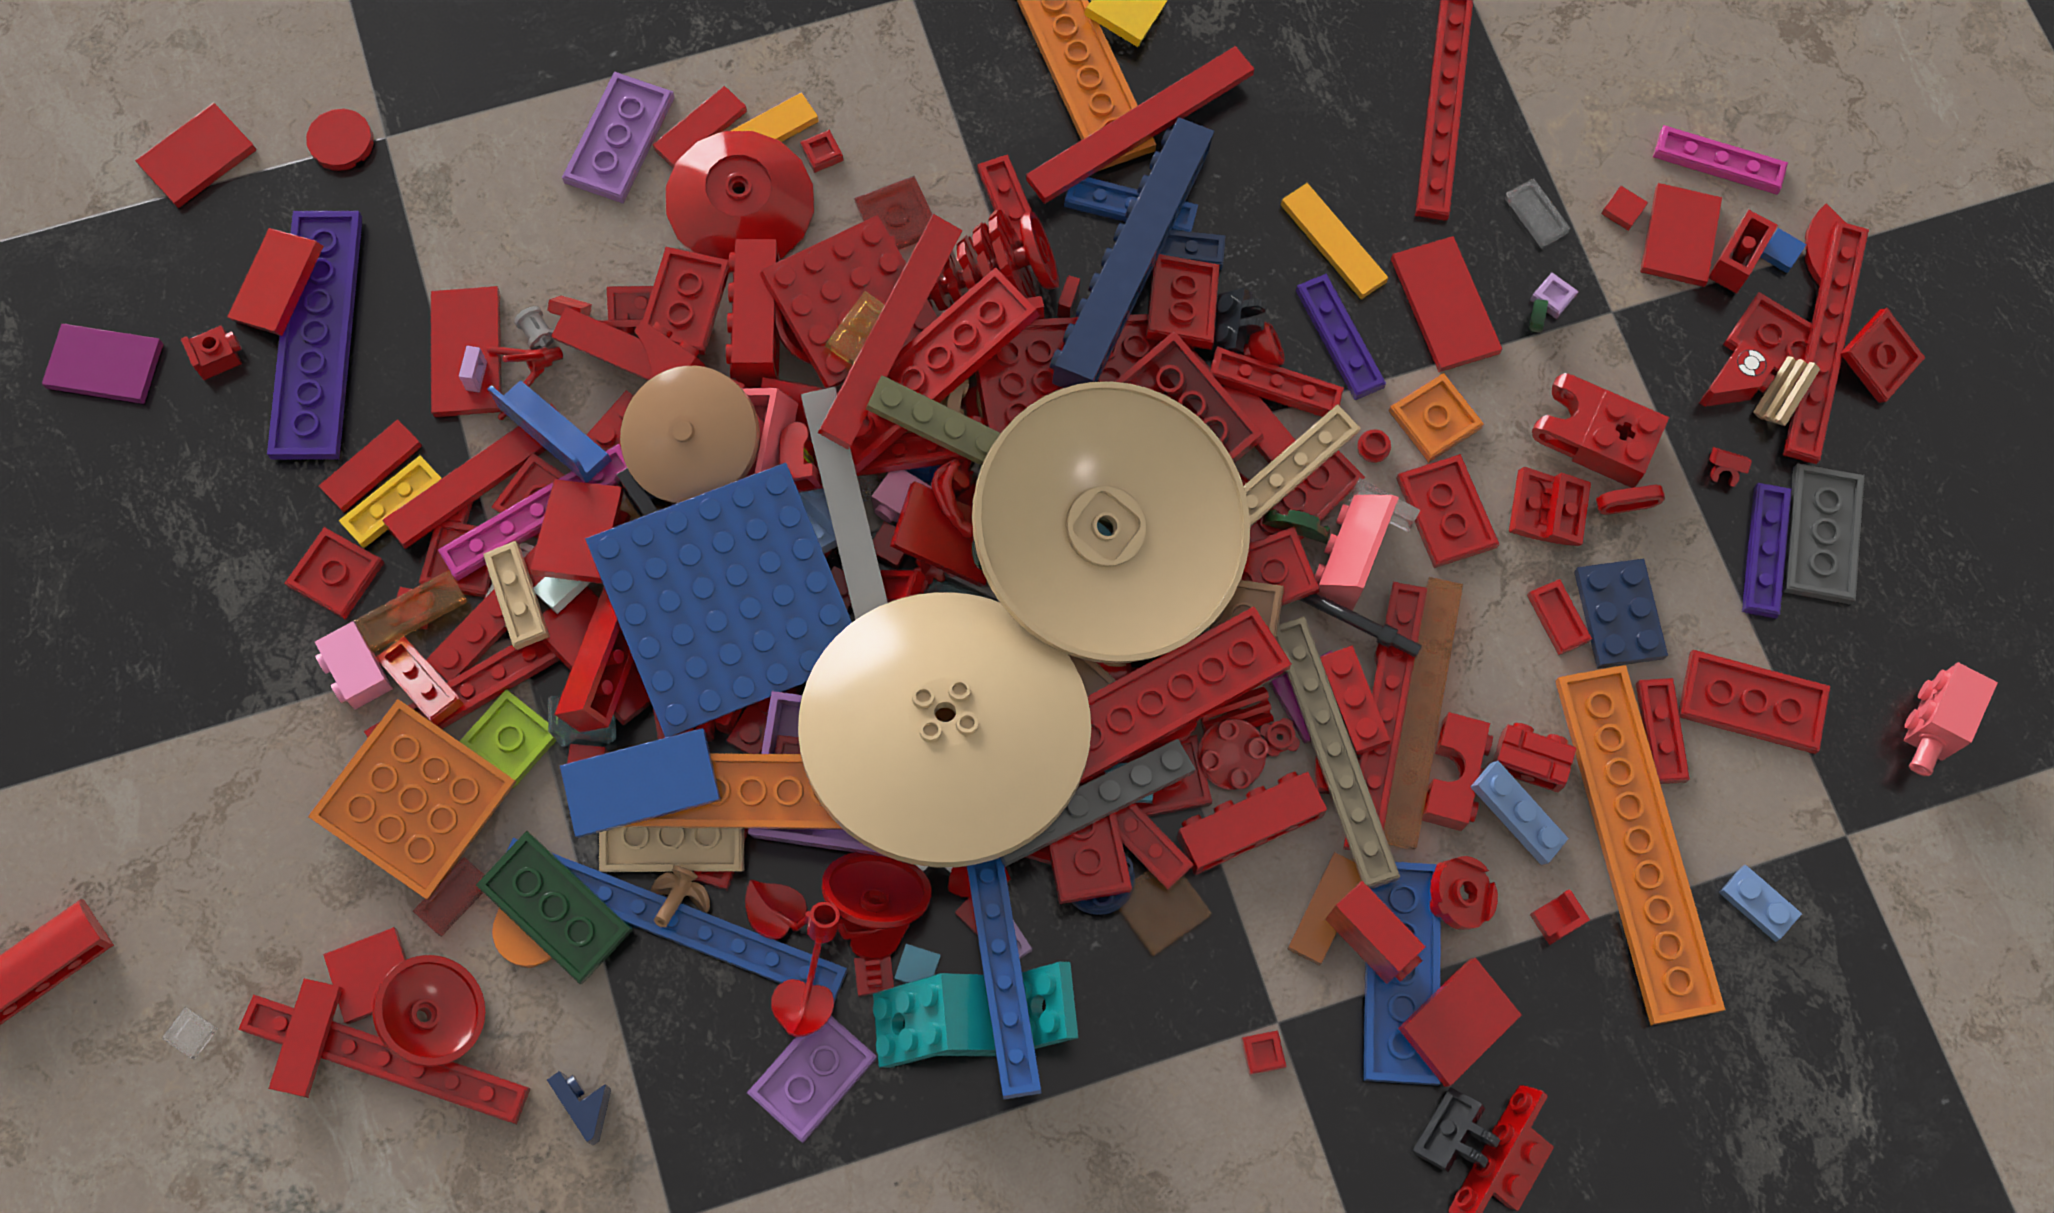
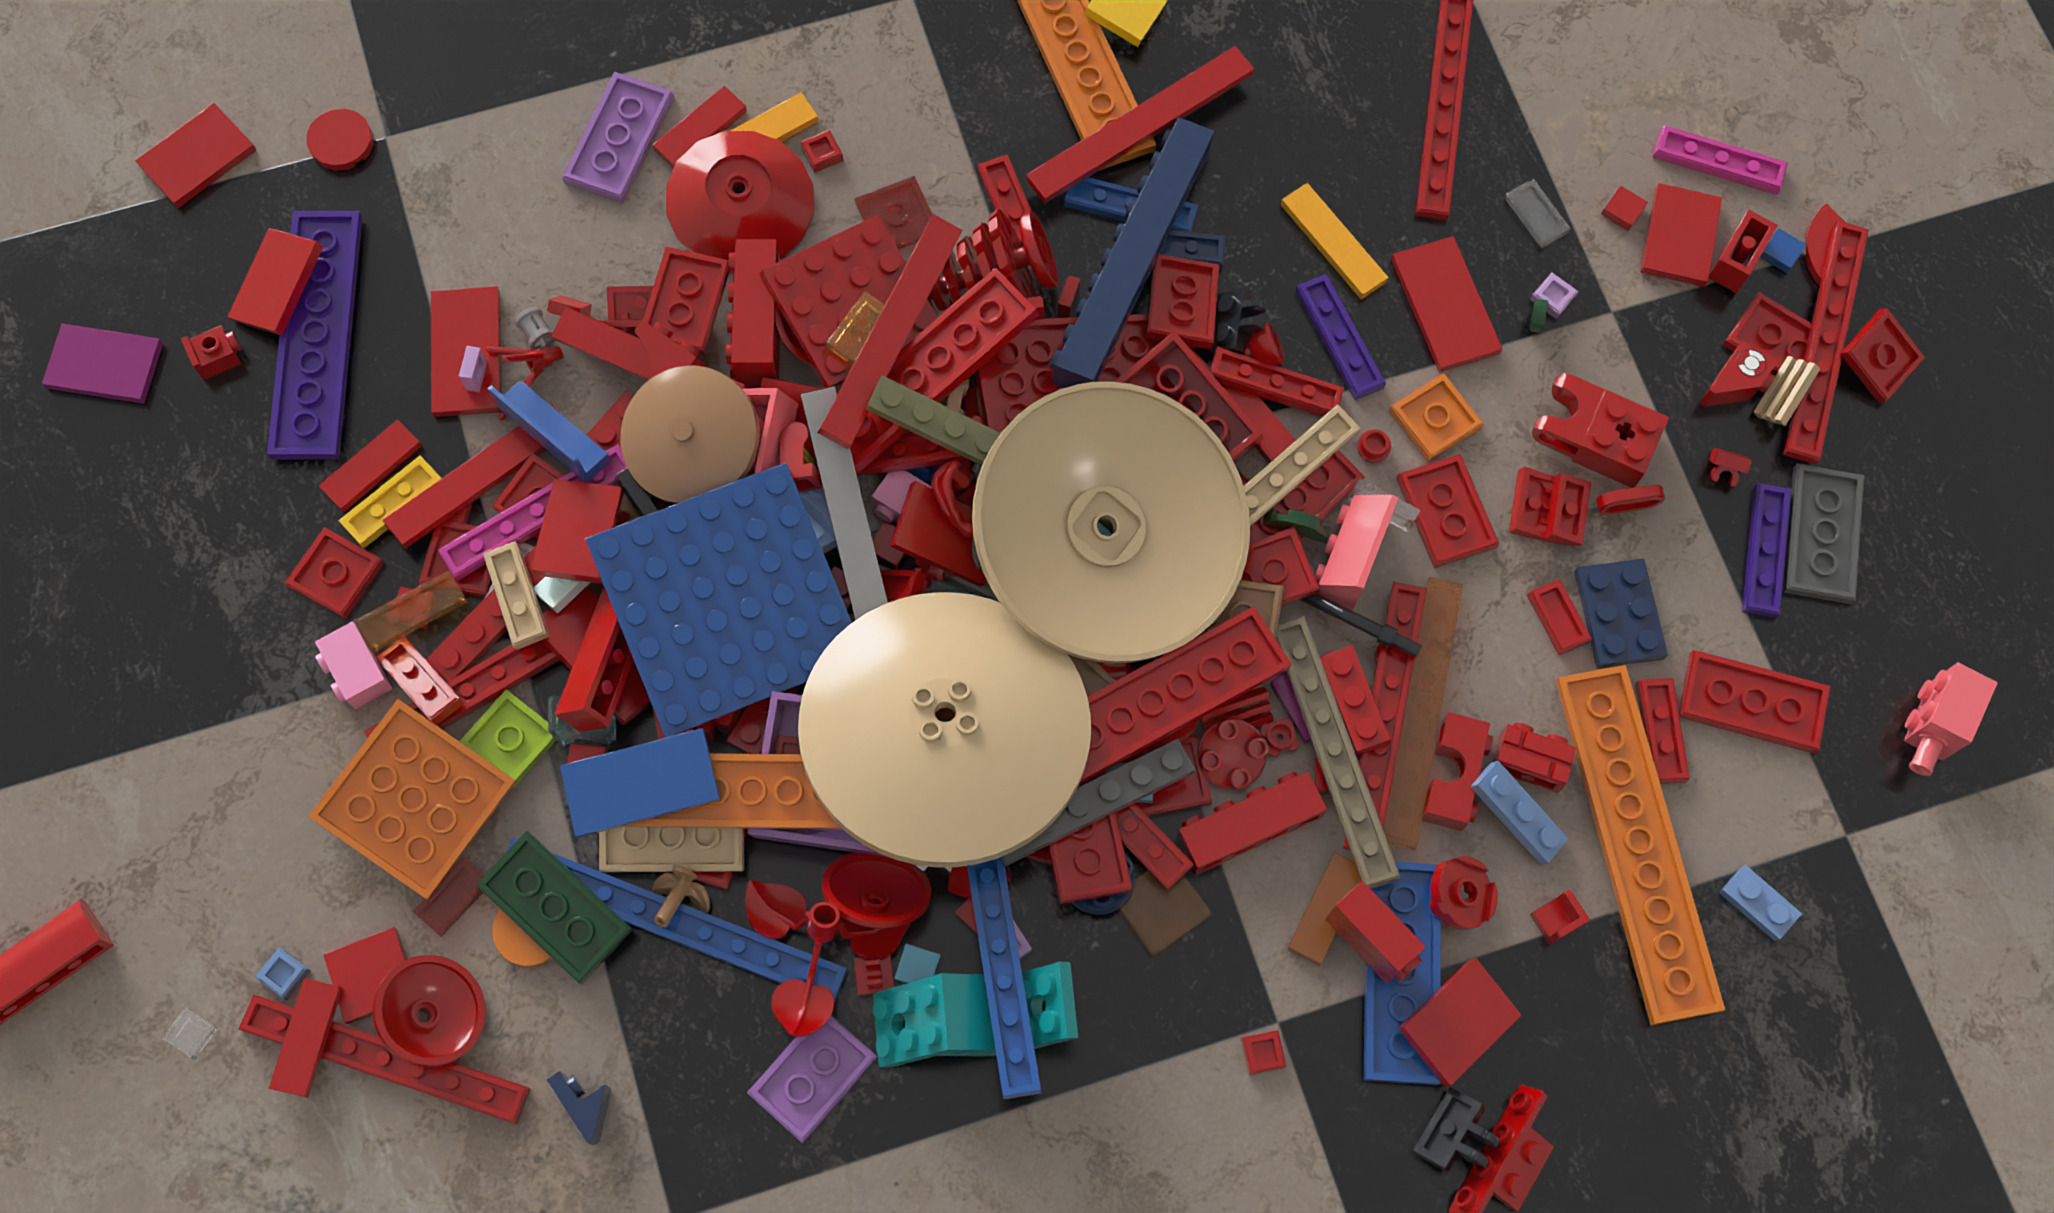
none -> medium blue tile [255,947,310,1000]

